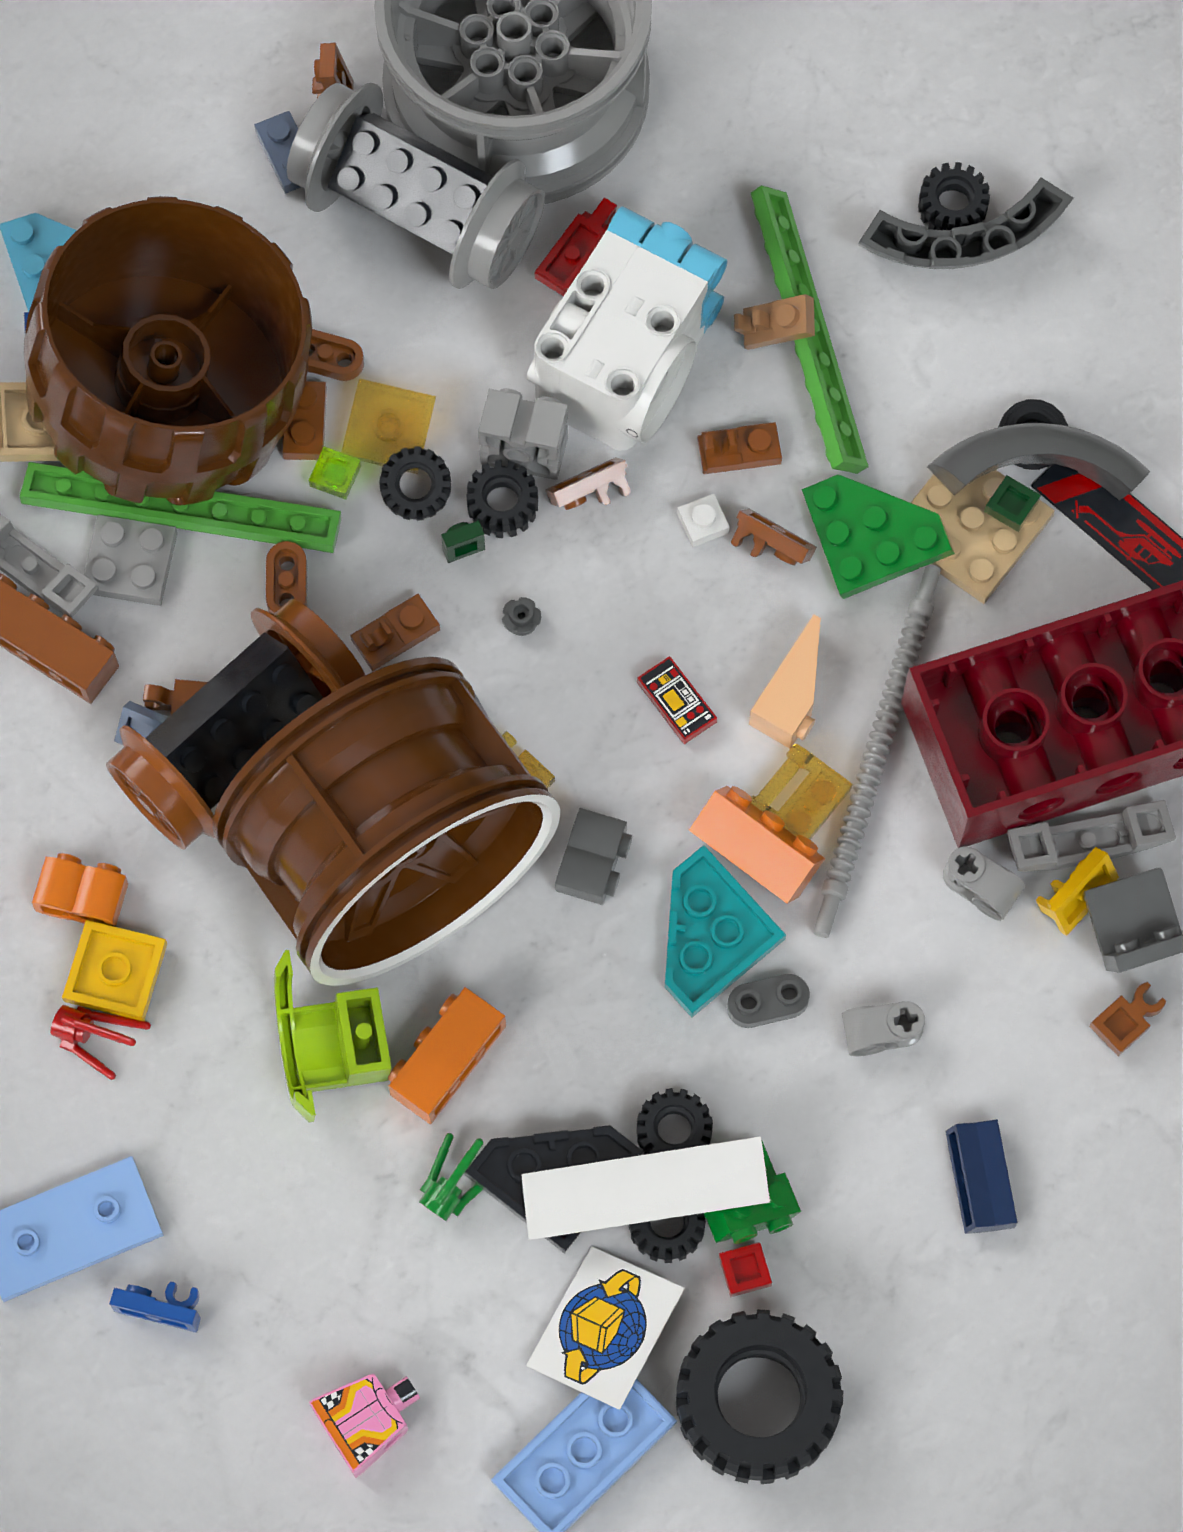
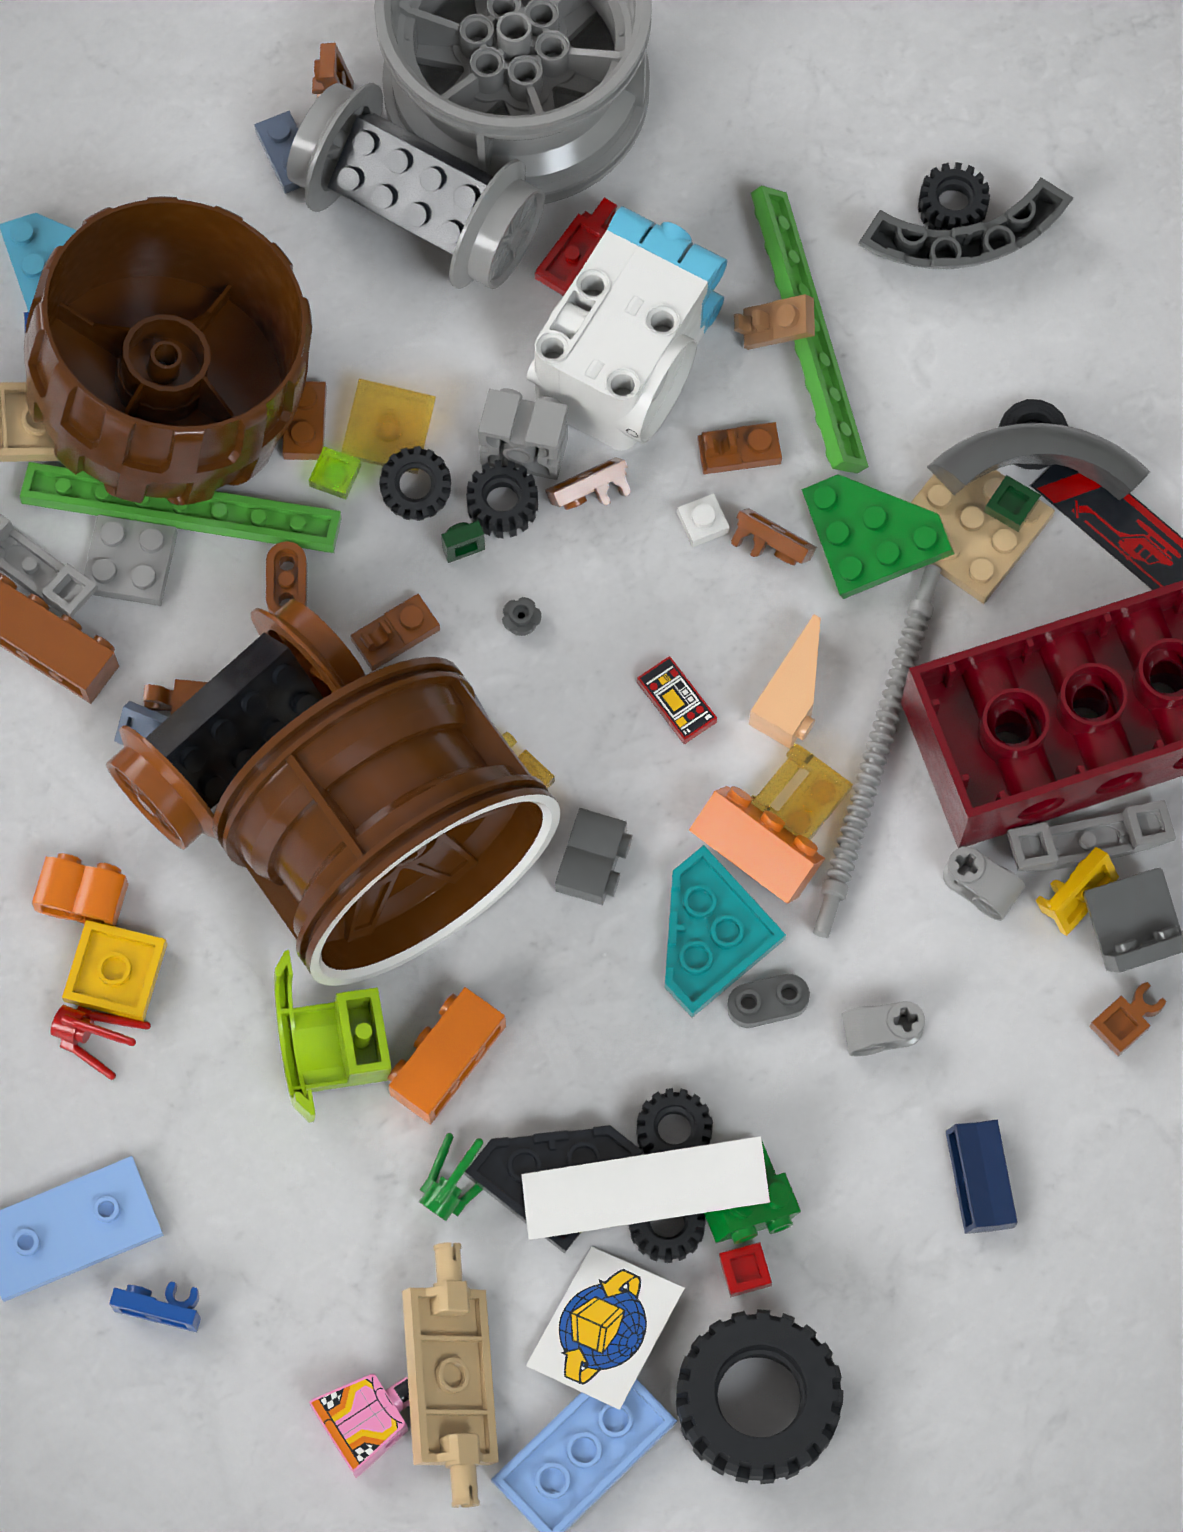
dark orange plate [308,329,364,381] -> none
none -> tan plate [402,1242,499,1508]

